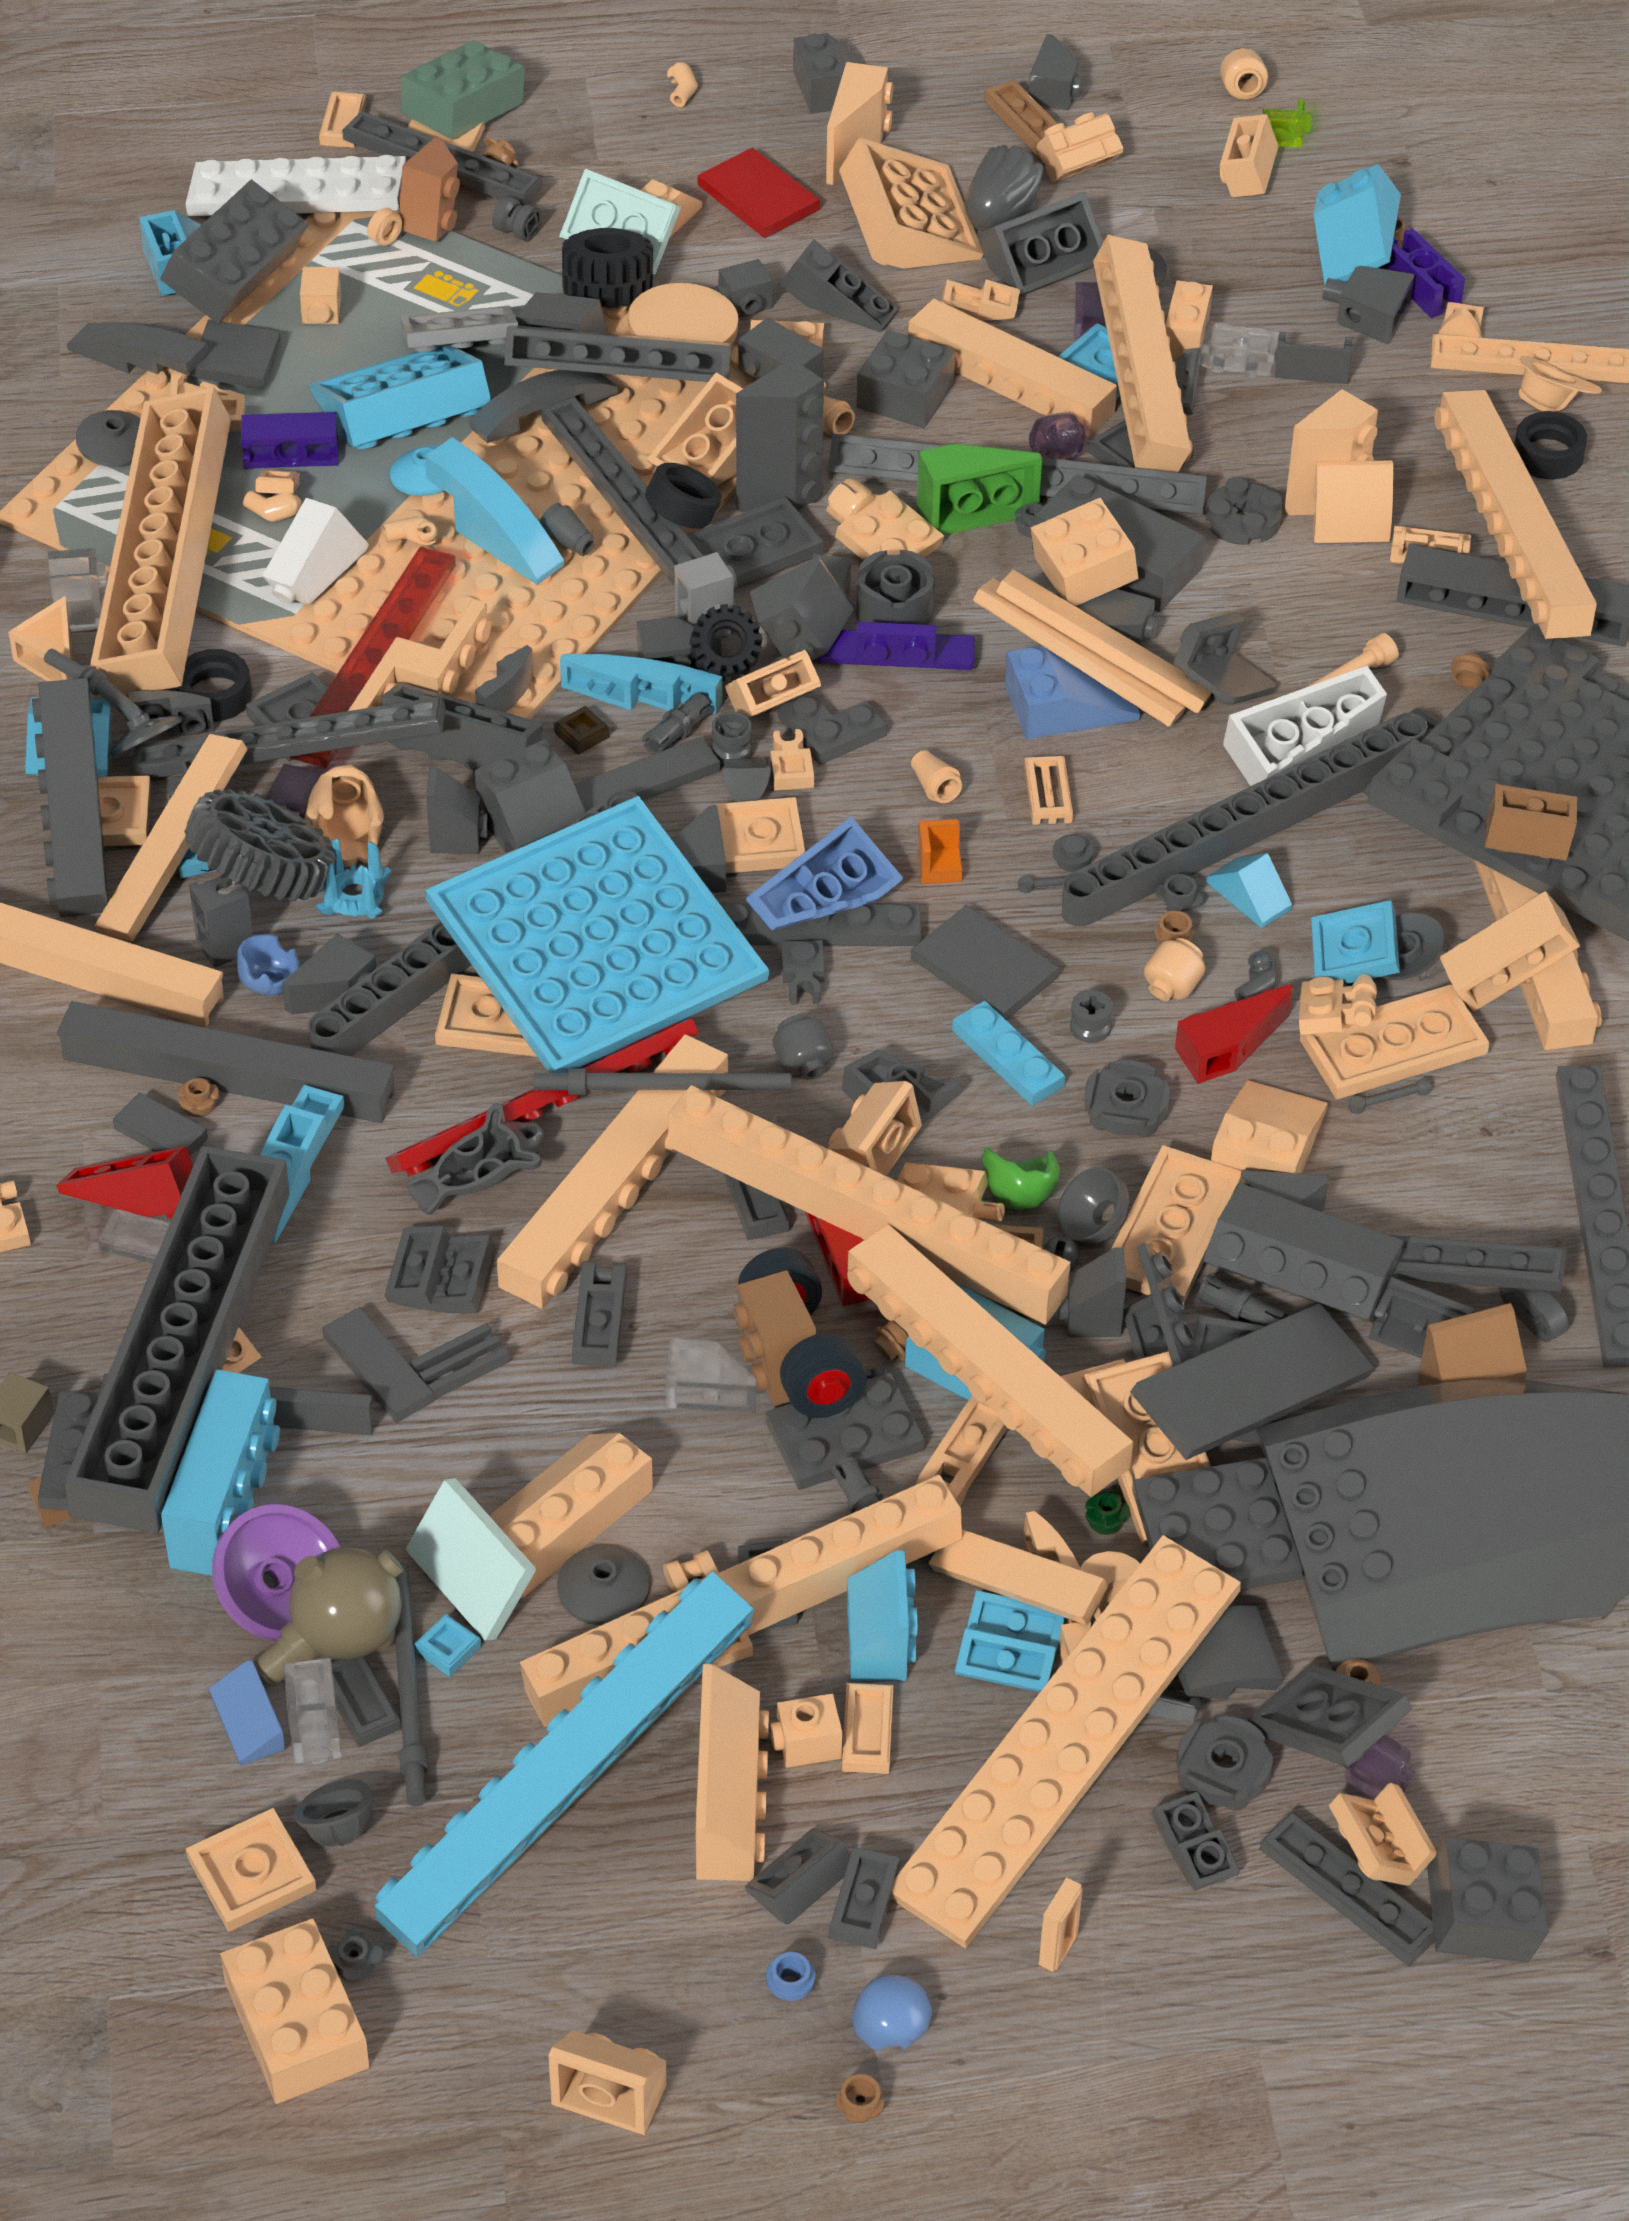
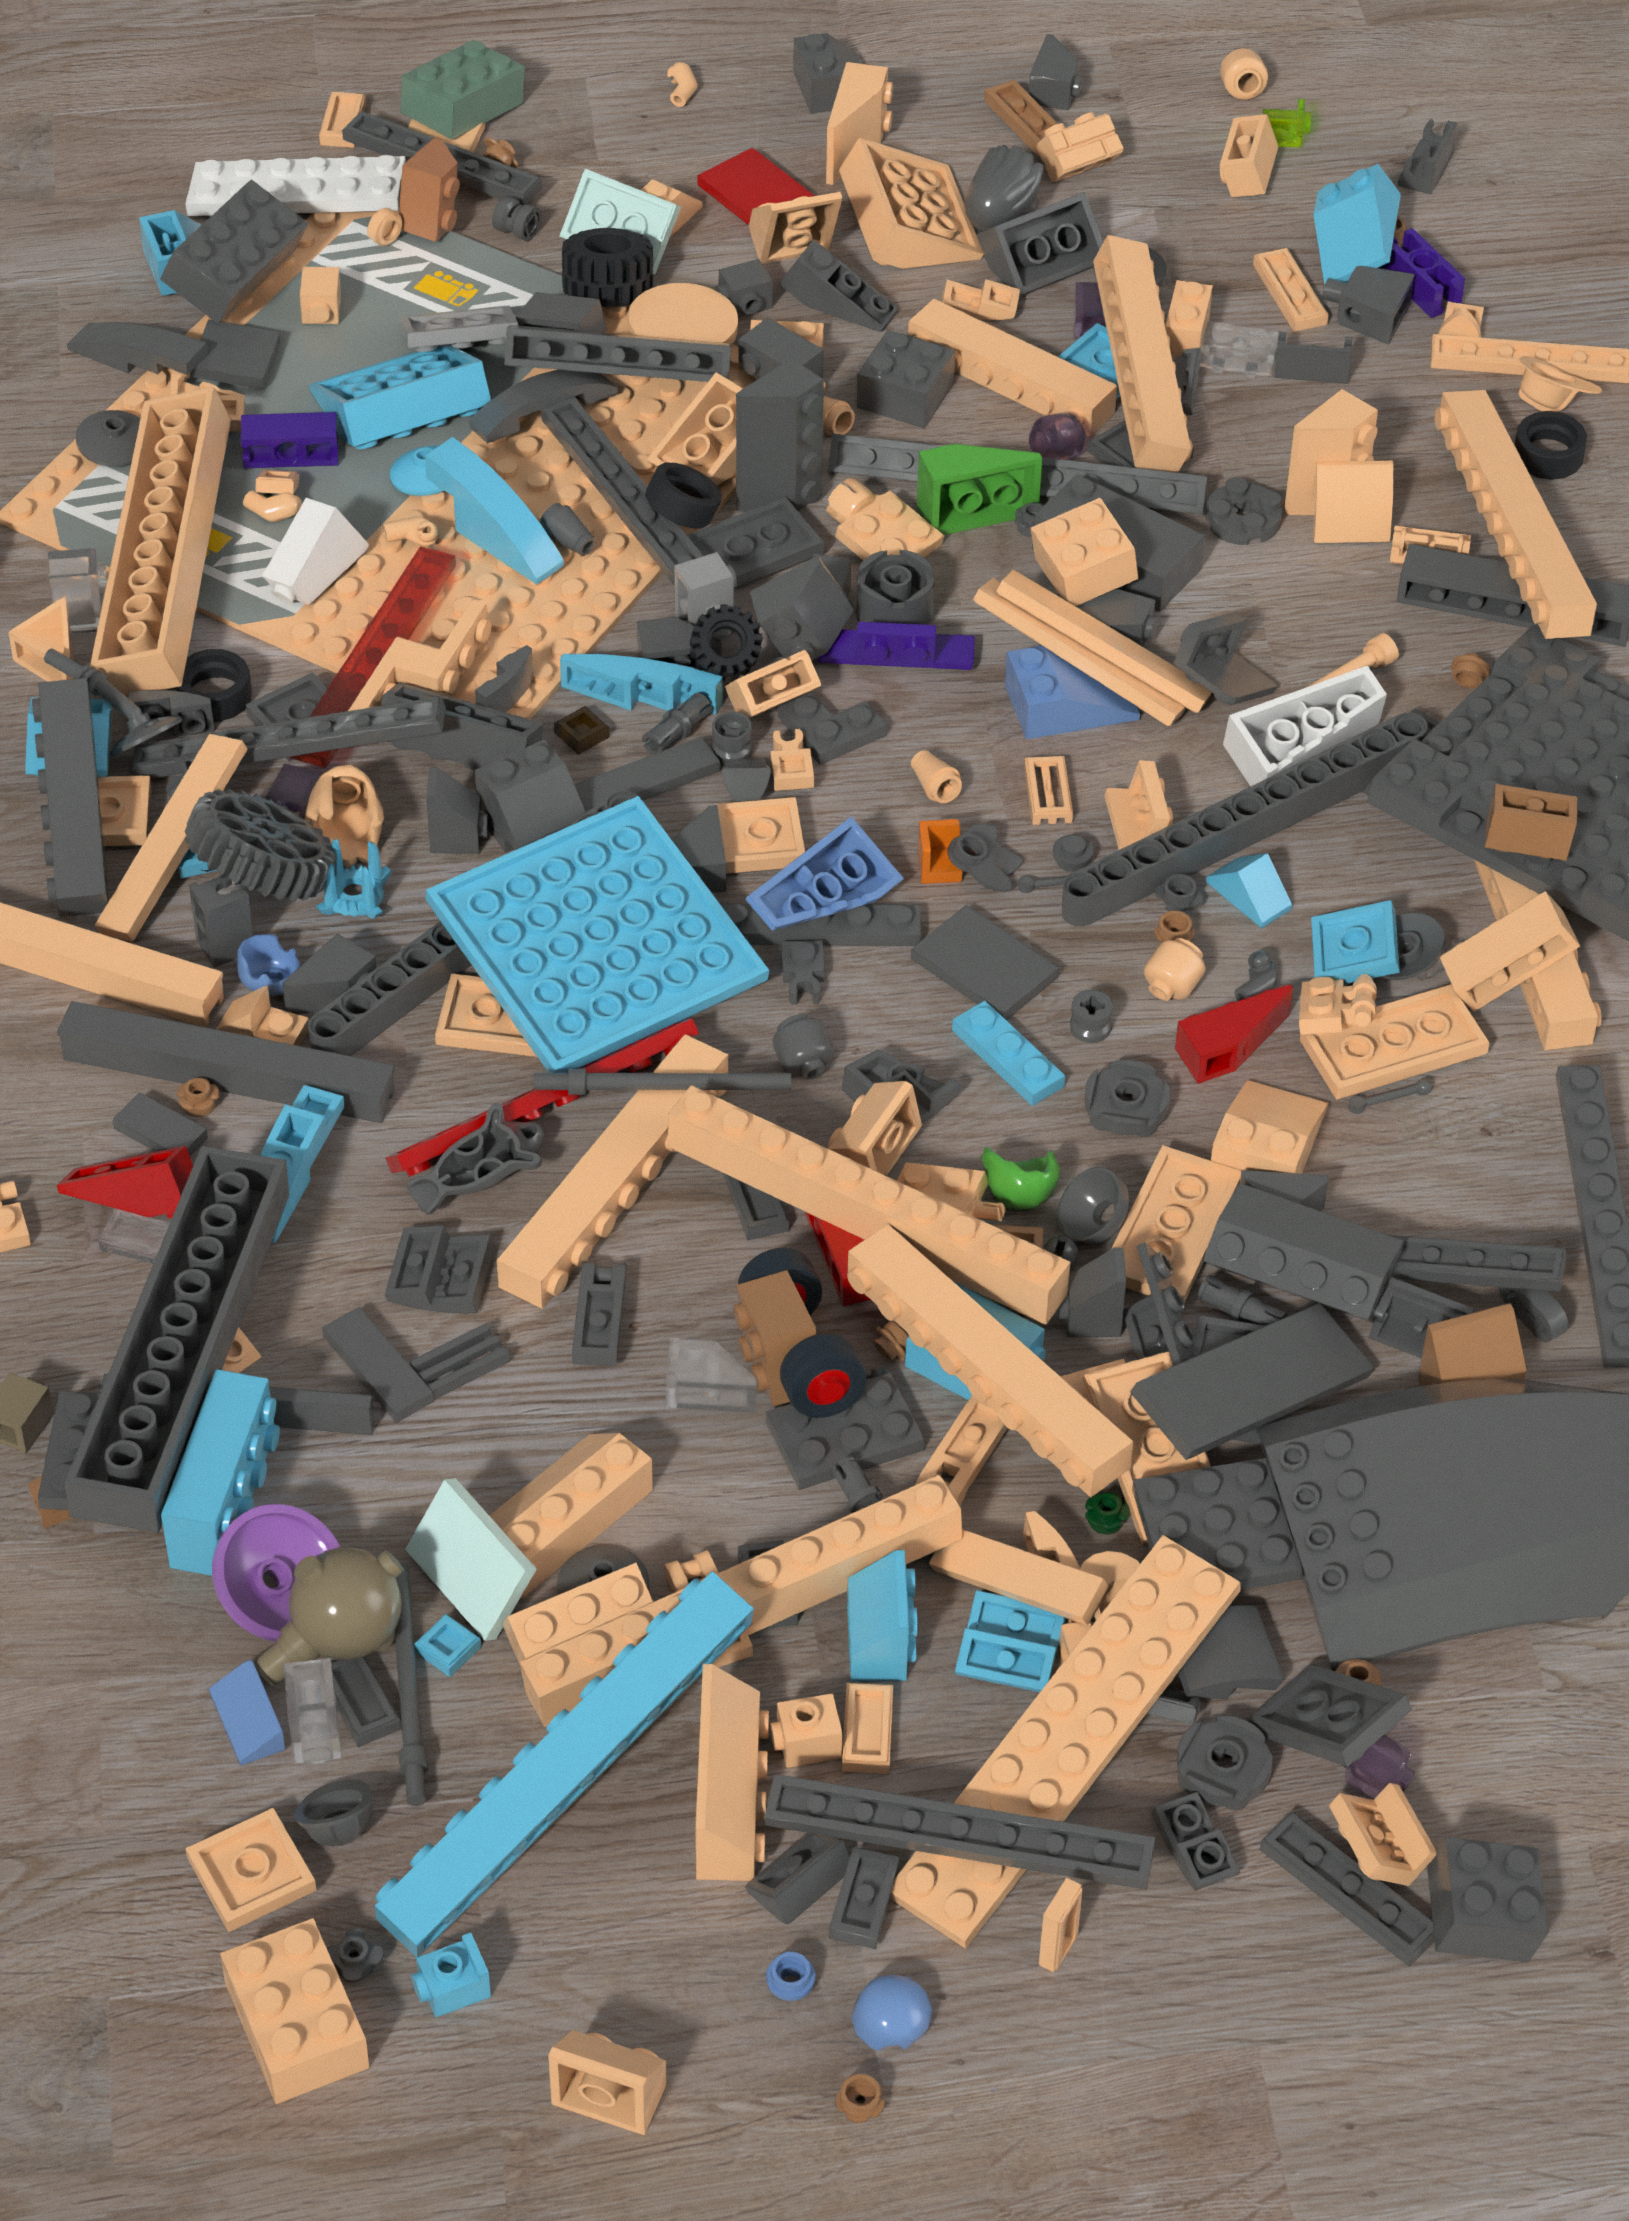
none -> light nougat slope [216,986,309,1046]
none -> medium azure brick [411,1932,491,2018]
none -> light nougat brick [502,1563,653,1665]
none -> light nougat slope [749,192,842,264]
none -> dark grey plate [764,1774,1156,1890]
none -> dark grey plate [947,823,1023,892]
none -> light nougat bracket [1104,760,1173,850]
none -> light nougat tile [1253,248,1329,332]
none -> dark grey hinge [1397,119,1457,195]

